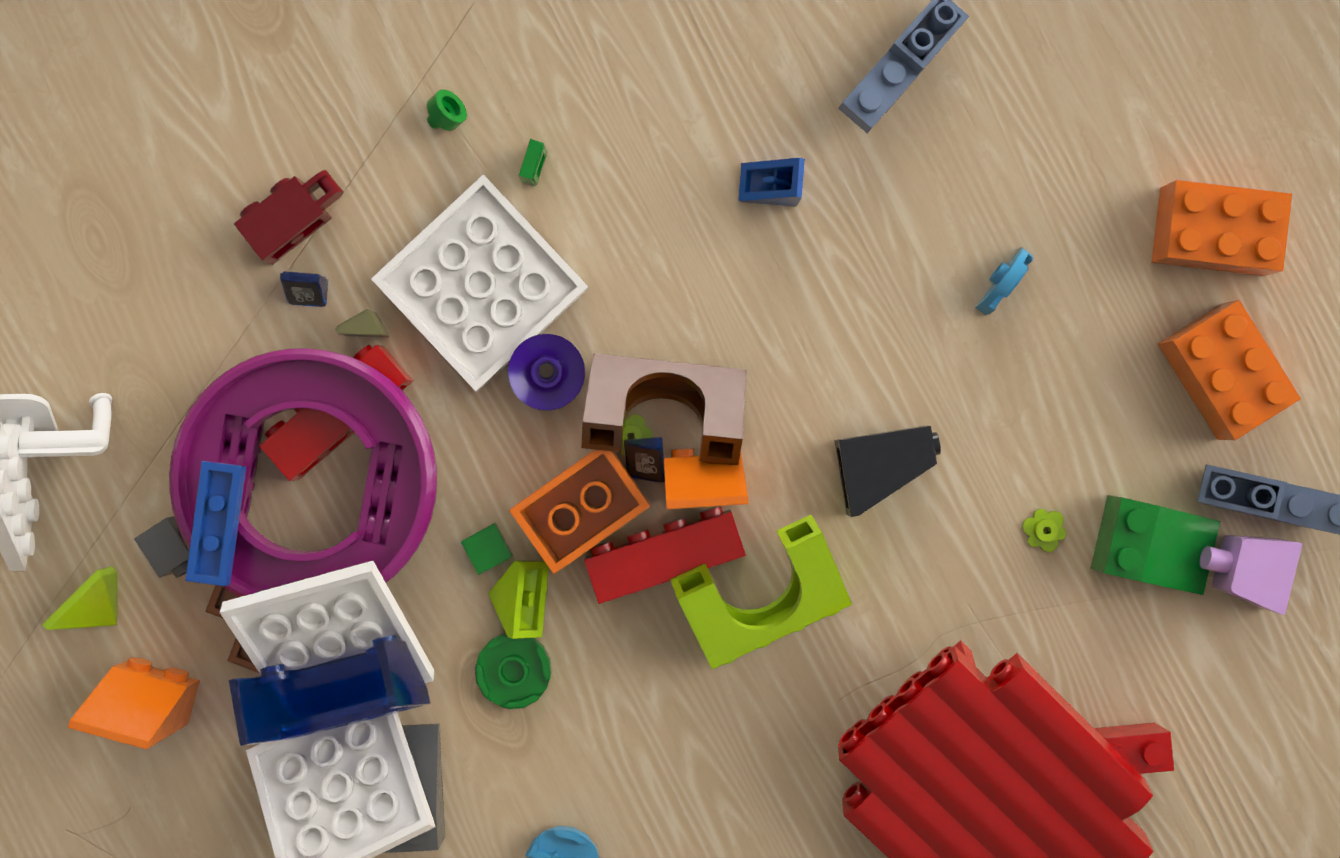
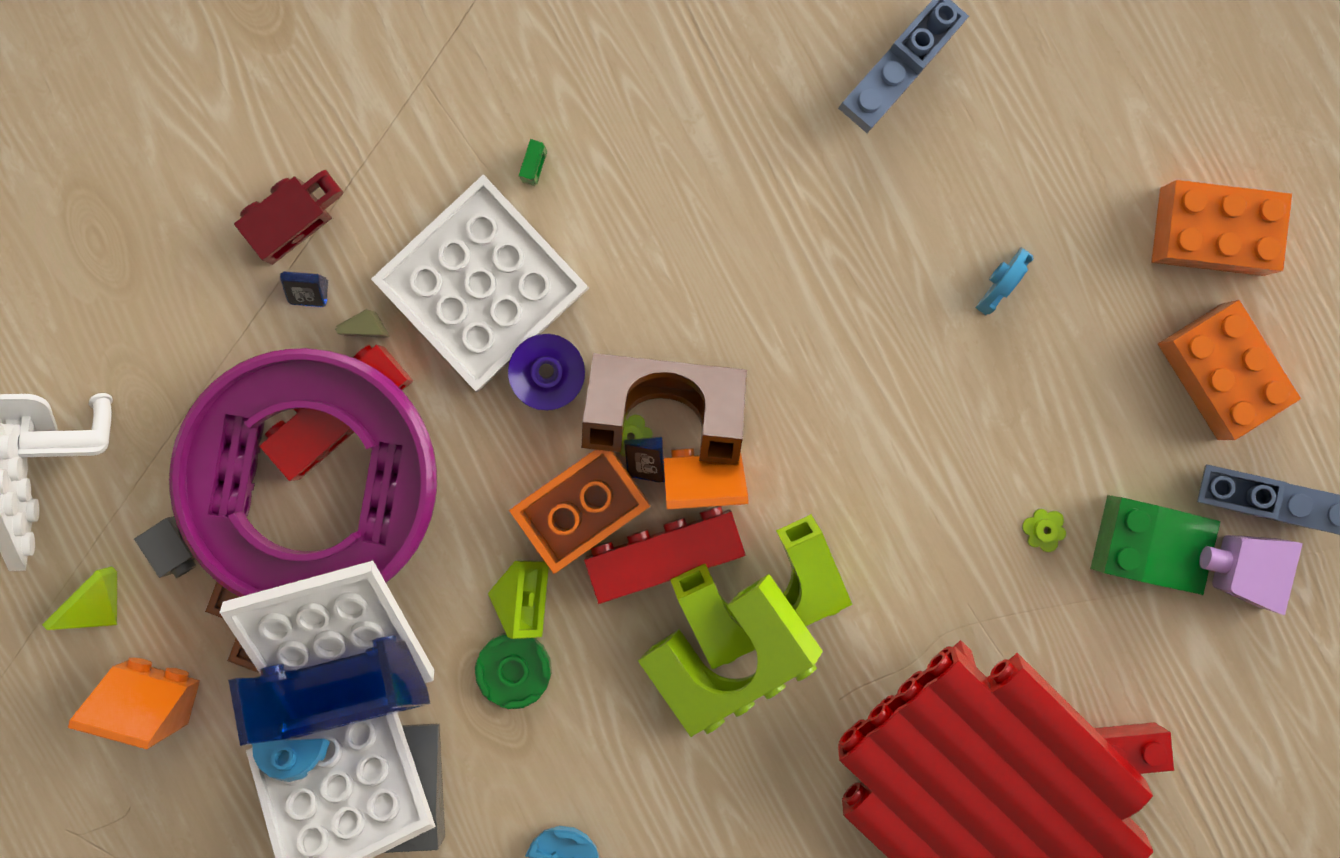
blue plate [185,461,246,586] -> none
green tile [427,89,467,131] -> none
green tile [461,522,514,575] -> none
blue slope [738,158,805,207] -> none
black slope [834,426,941,517] -> none
none -> dark azure plate [252,739,330,782]
none -> lime arch [638,574,823,737]

